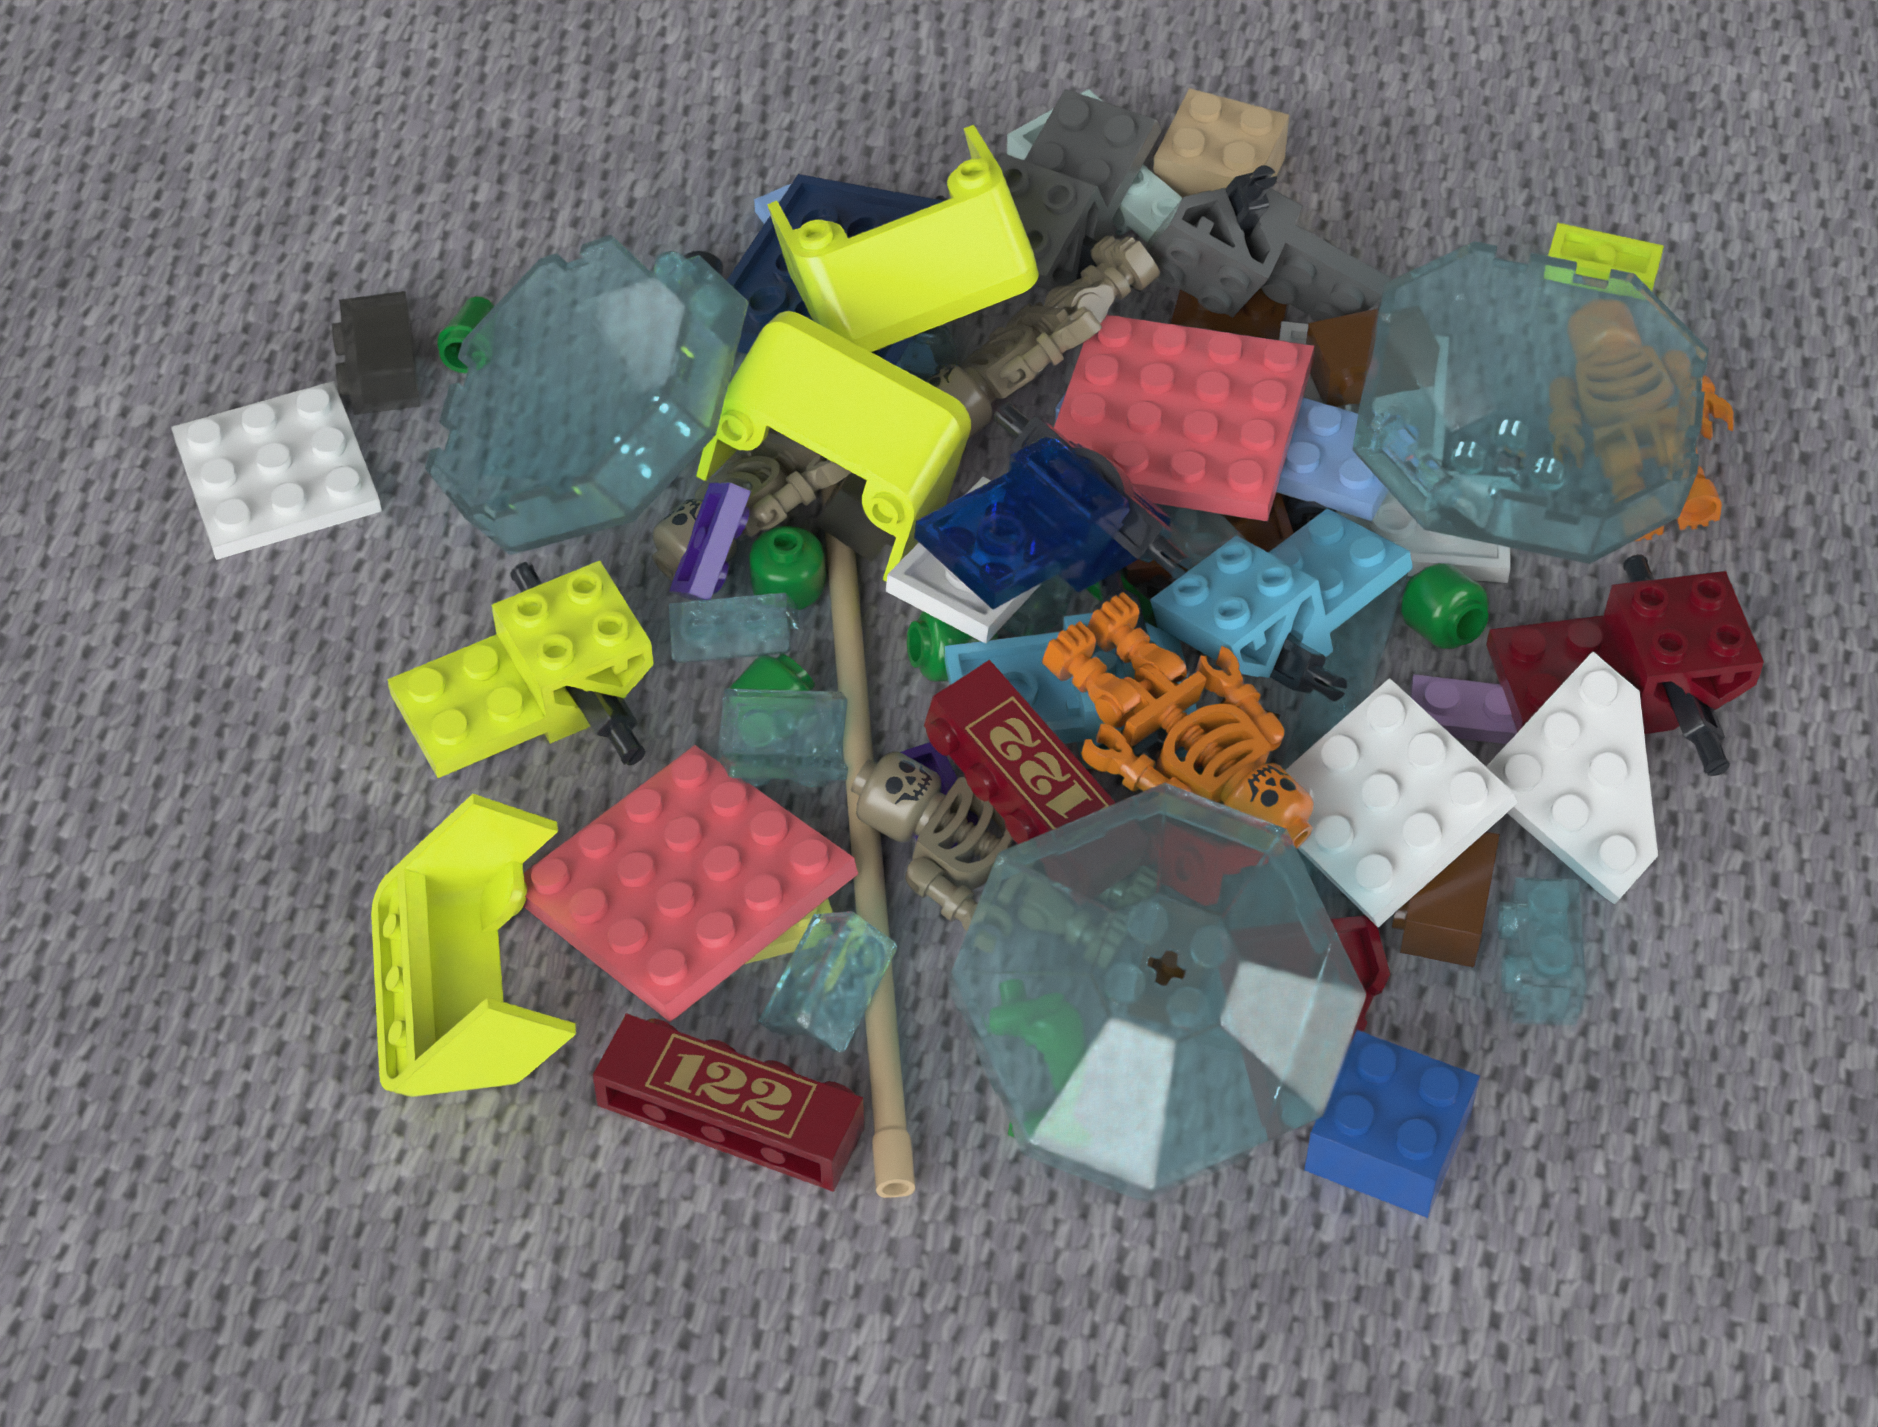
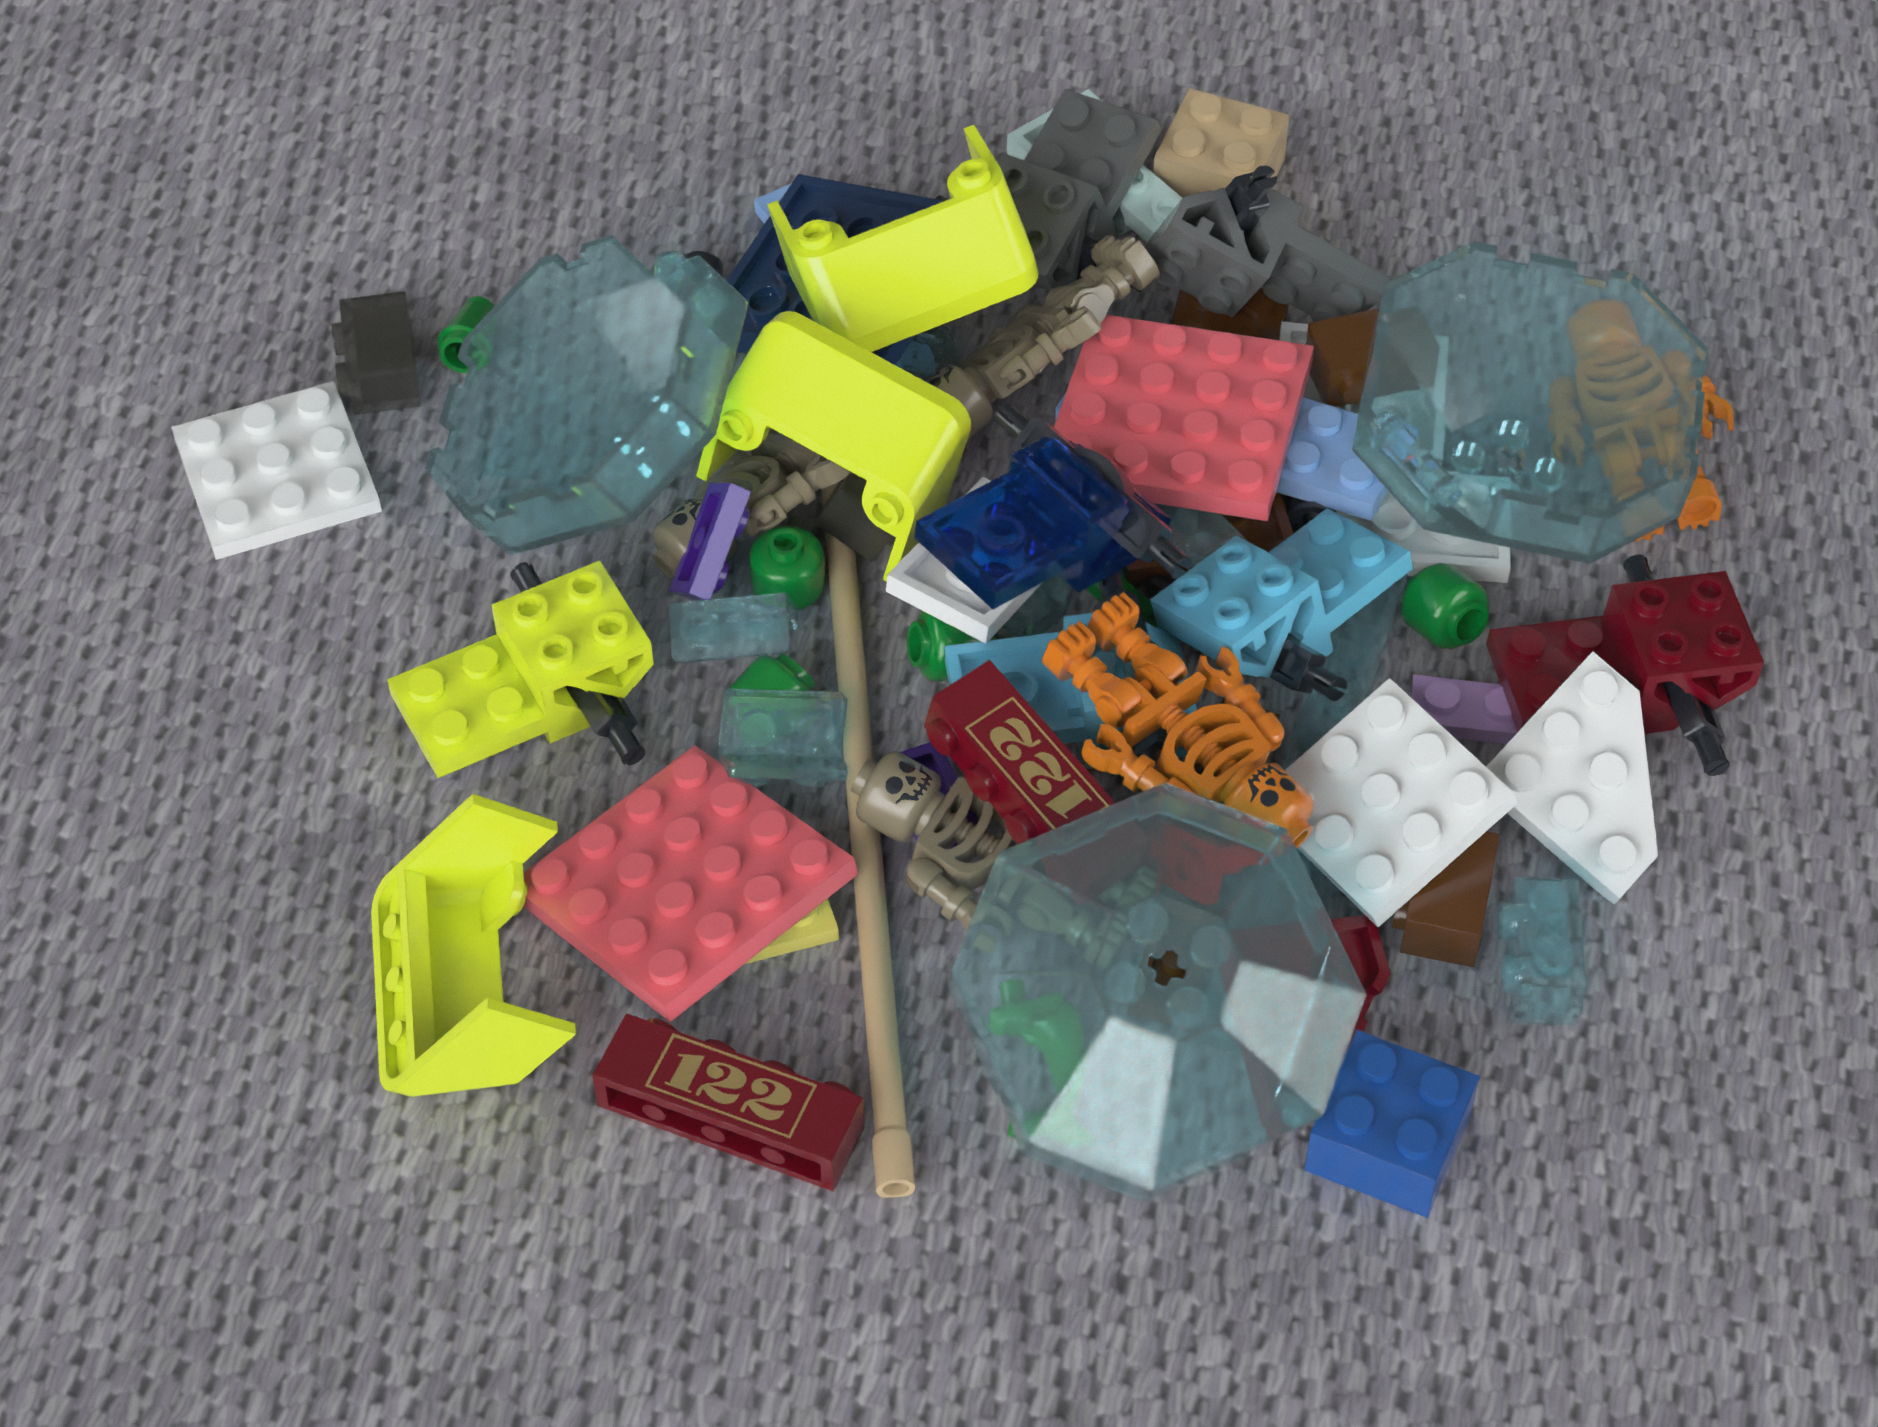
clear light blue bracket [758,911,897,1052] -> none
neon yellow plate [1544,223,1664,298] -> none

